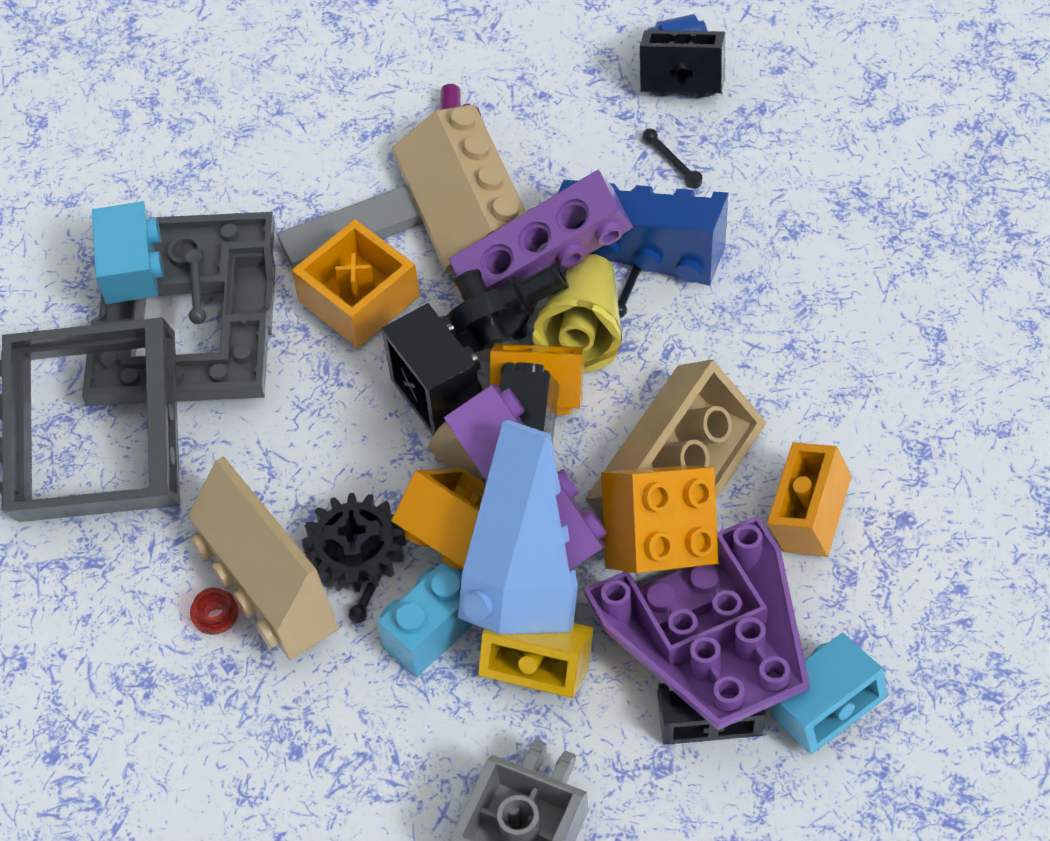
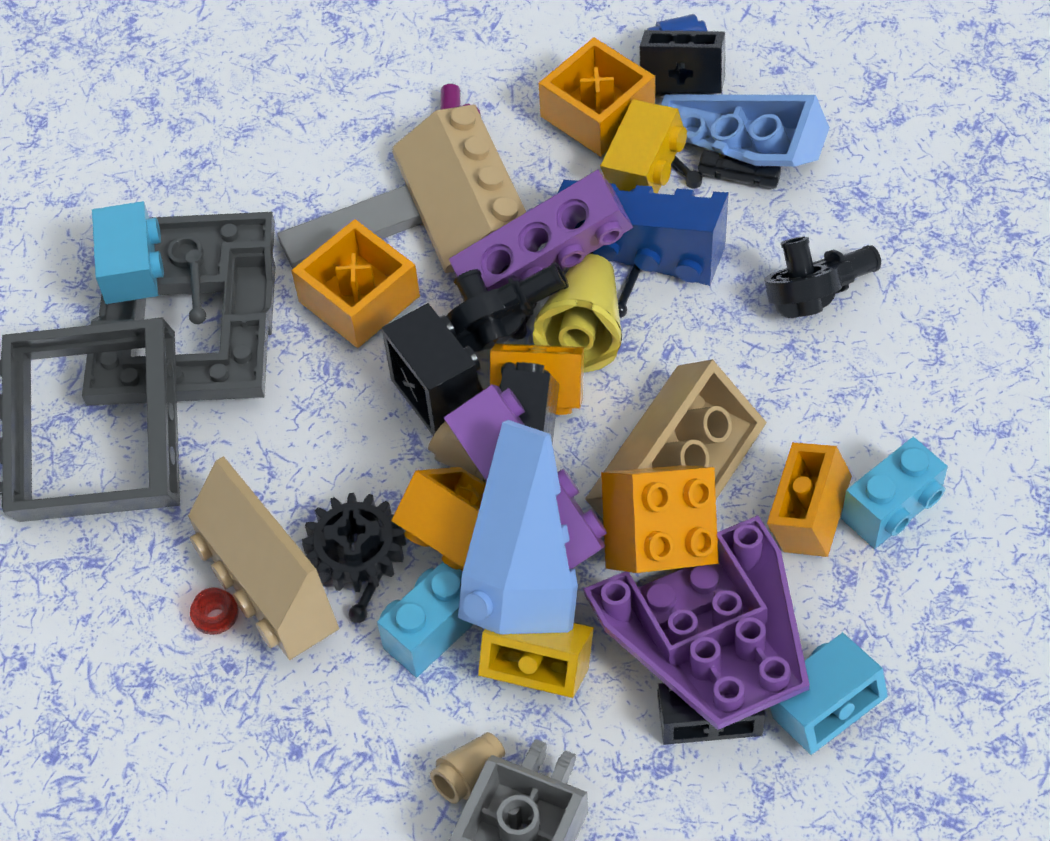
none -> tan cone [430,732,505,804]
none -> light orange brick [538,37,655,157]
none -> yellow brick [600,99,687,193]
none -> light blue wedge [661,94,830,167]
none -> black axle [698,150,781,189]
none -> black pin [764,236,881,318]
none -> medium azure brick [841,436,948,549]

